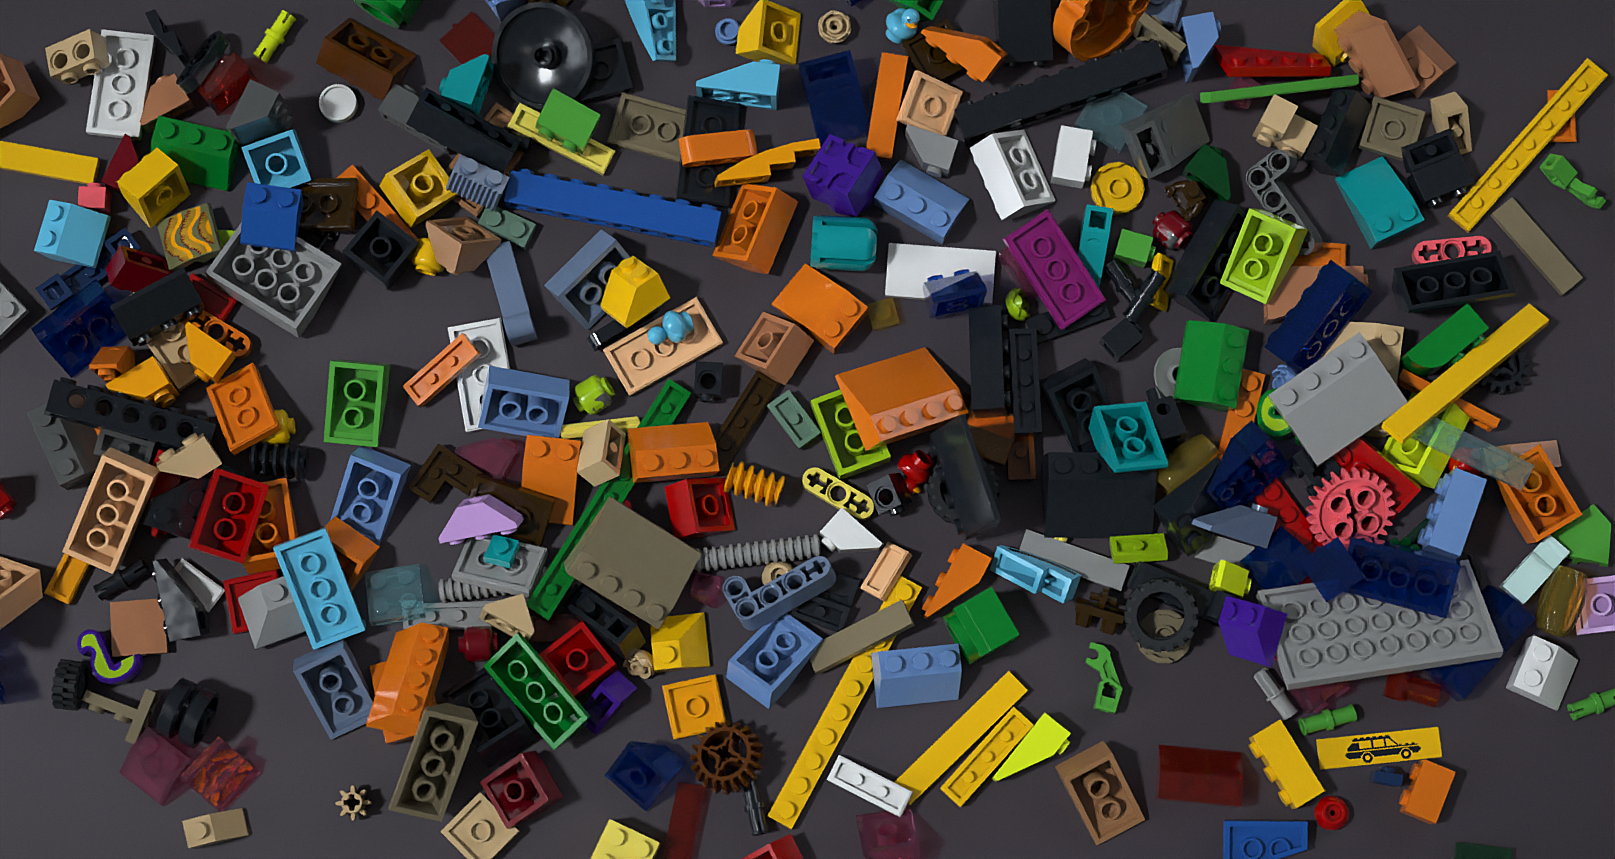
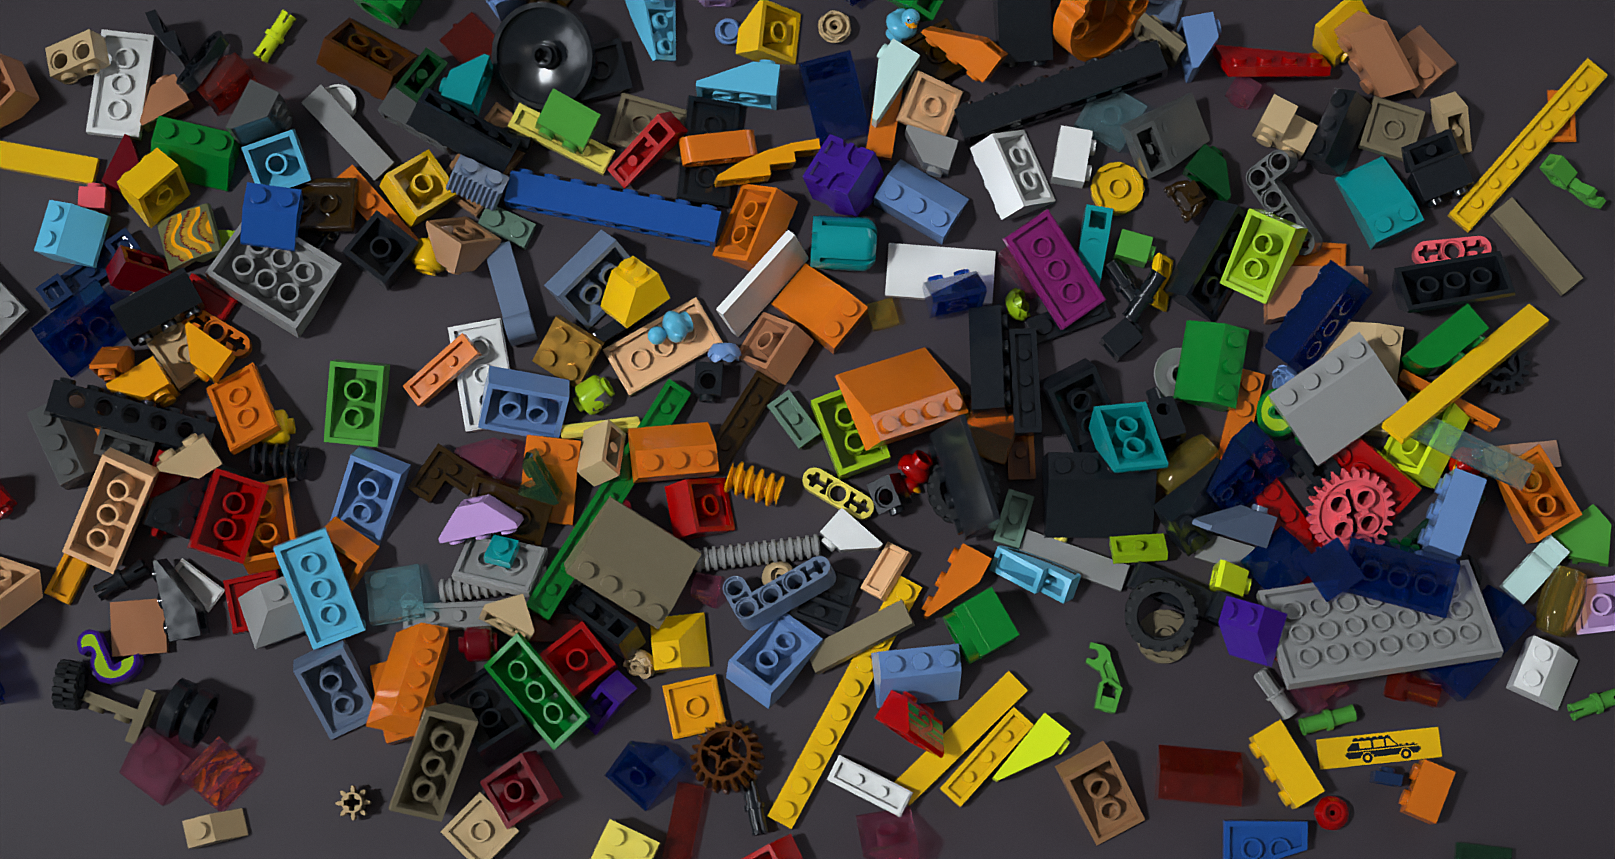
dark brown hips [1075,587,1125,635] -> none
dark red head [1152,210,1193,250] -> none
bright green tile [1200,74,1359,103] -> none
none -> light grey tile [301,85,395,181]
none -> dark green slope [395,47,448,103]
none -> clear green slope [518,448,562,505]
none -> pearl gold plate [532,315,604,388]
none -> red slope [607,111,688,189]
none -> medium blue plate [708,343,741,362]
none -> white tile [716,230,809,337]
none -> light aqua slope [872,39,920,127]
none -> red slope [875,690,944,759]
none -> sand green plate [992,489,1035,549]

